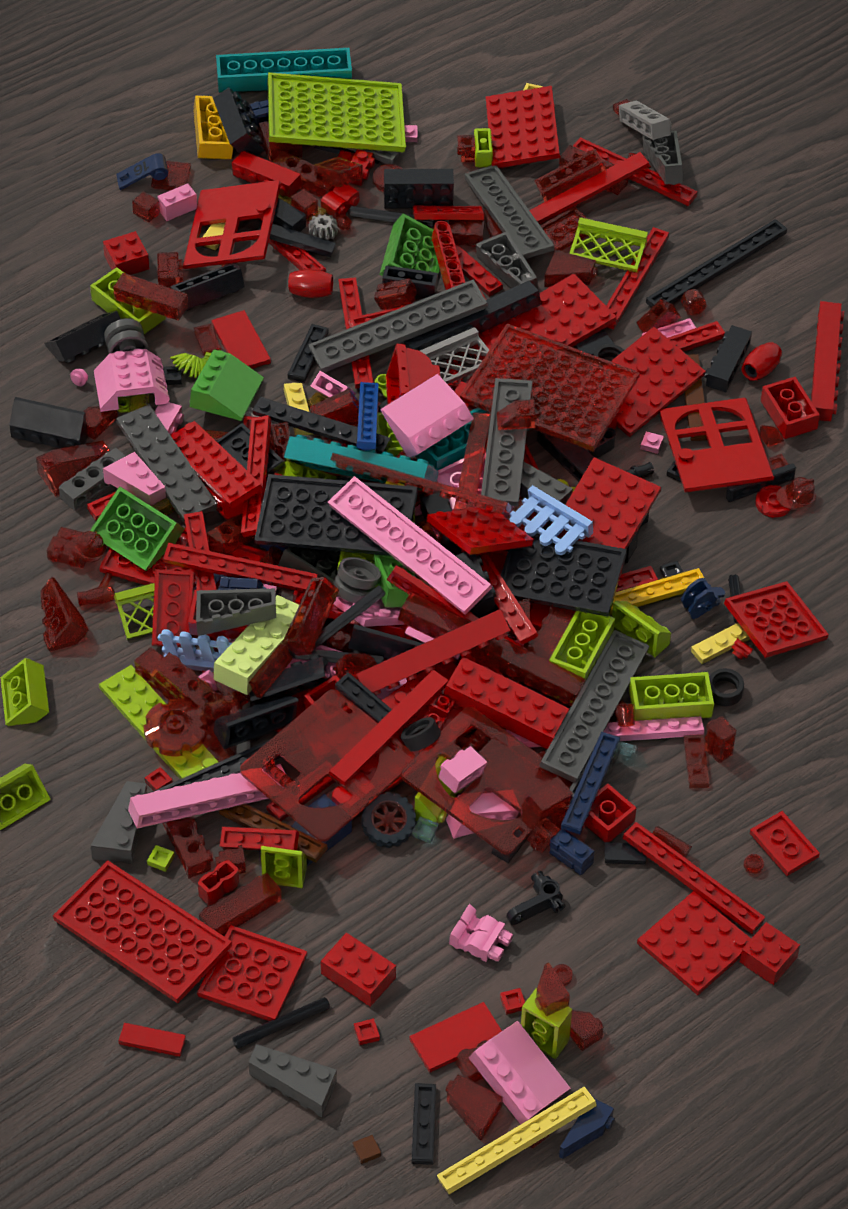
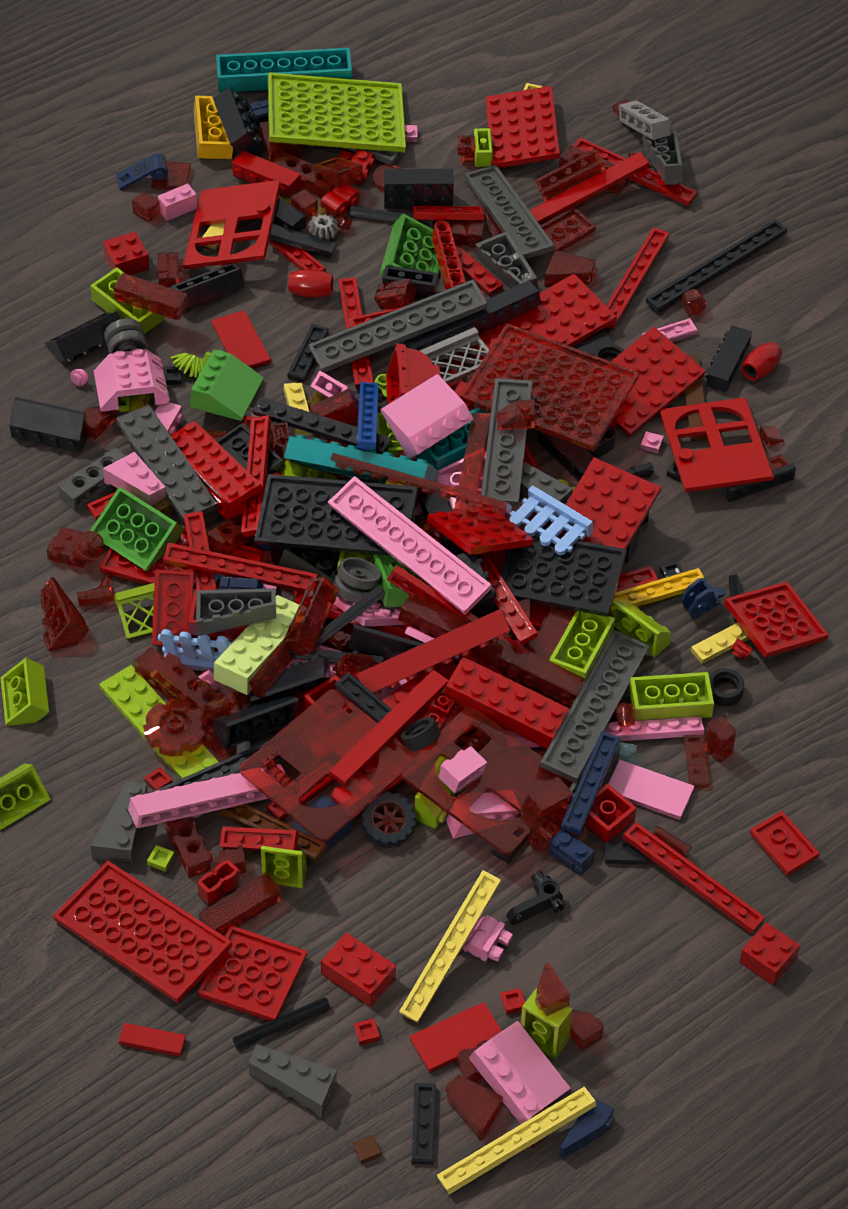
clear red wedge [36,440,110,496] -> none
clear red tile [194,324,221,356] -> none
clear light blue plate [412,817,439,843] -> none
clear red tile [551,964,573,986] -> none
lime fence [569,218,648,272] -> none
clear red slope [636,299,681,333] -> none
red plate [637,891,751,996] -> none
red plate [668,321,725,352] -> none
clear red plate [743,854,764,874] -> none
red tile [755,485,793,518] -> none
red brick [761,377,820,439] -> none
clear red piece [776,477,816,509] -> none
red brick [811,301,844,421] -> none
none -> light yellow plate [399,870,501,1023]
none -> bright pink tile [608,760,694,820]

